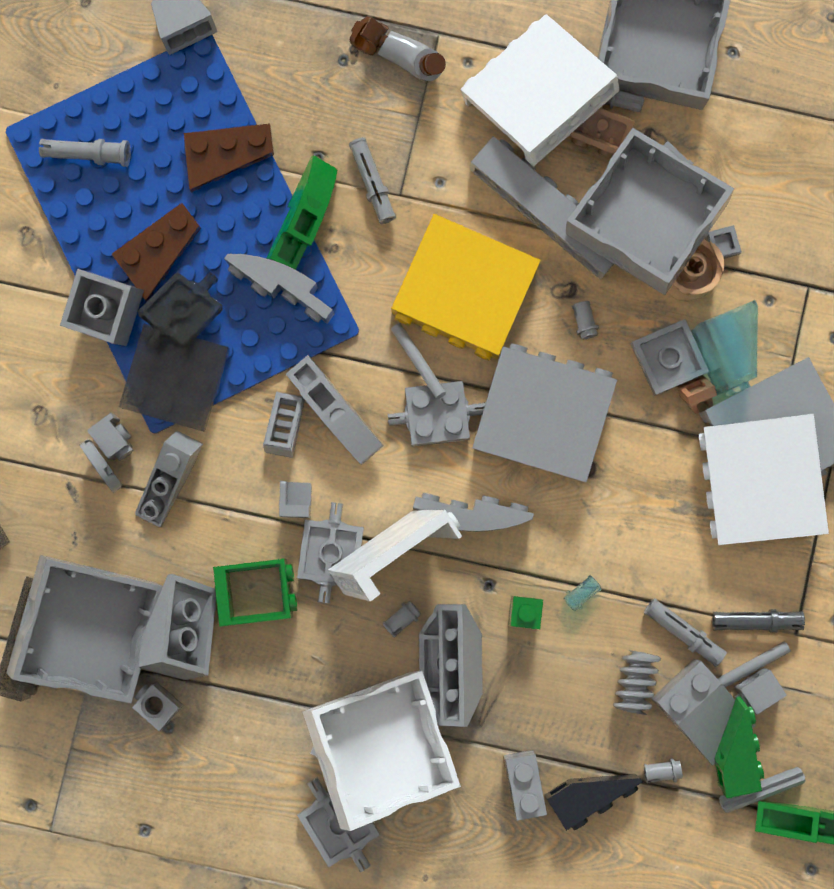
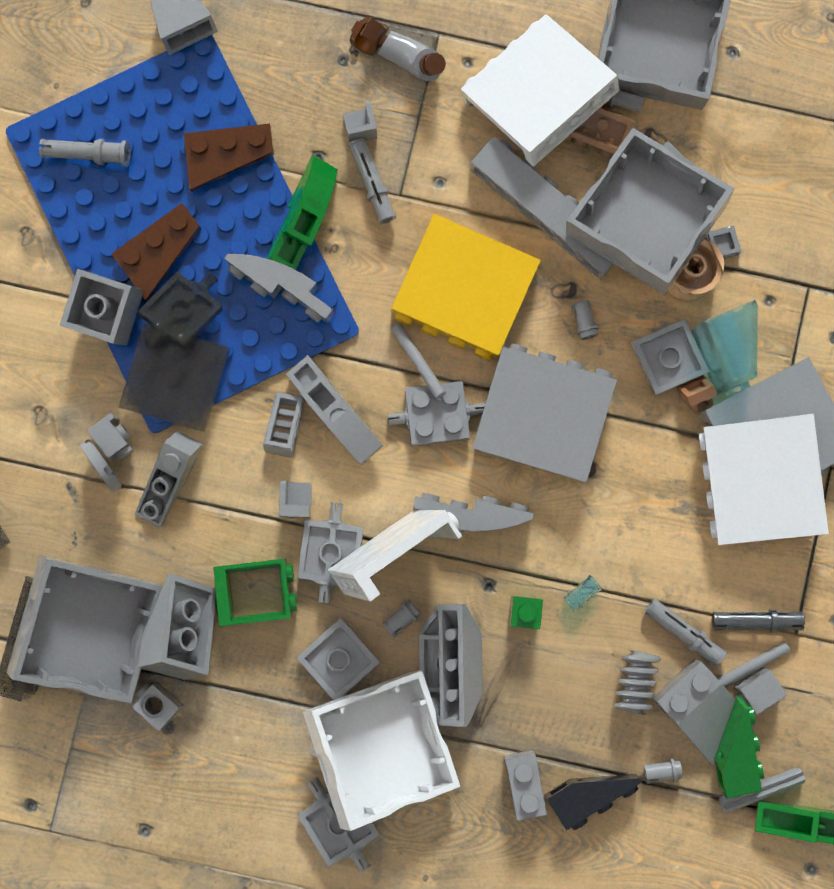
none -> light grey plate [296,618,380,700]
none -> light grey panel [343,101,377,143]

